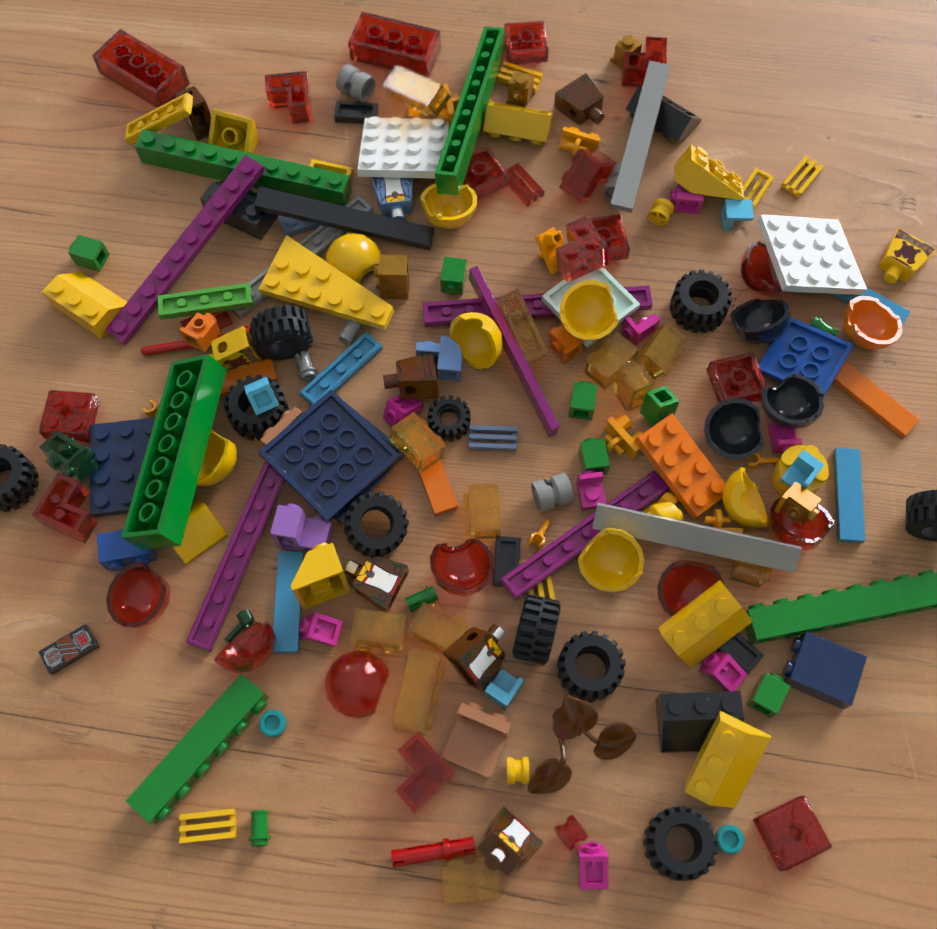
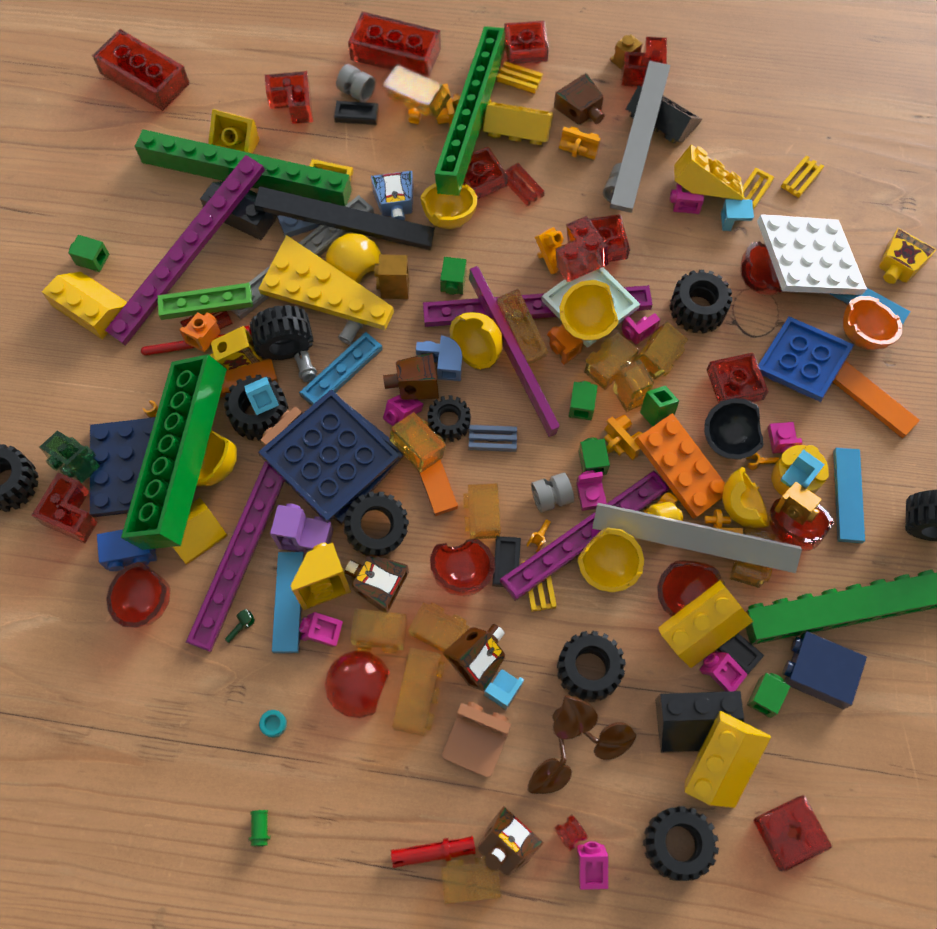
clear red brick [38,390,100,442] -> none
tile [38,624,99,675] -> none
yellow tile [125,92,193,145] -> none
green brick [126,673,269,825] -> none
reddish brown torso [176,86,211,141] -> none
yellow tile [179,809,237,844] -> none
clear red cylinder [214,621,277,673] -> none
white plate [358,117,449,178] -> none
clear red brick [395,732,455,814] -> none
green pin [405,586,439,613] -> none
pearl gold brick [506,70,534,108] -> none
yellow wheel [506,757,529,785] -> none
black tyre [512,594,561,666] -> none
clear red brick [559,148,617,202] -> none
yellow wheel [647,198,675,226] -> none
teal tile [715,825,744,854] -> none
black cylinder [730,298,791,345] -> none
black cylinder [761,373,824,430] -> none
green pin [809,316,840,336] -> none

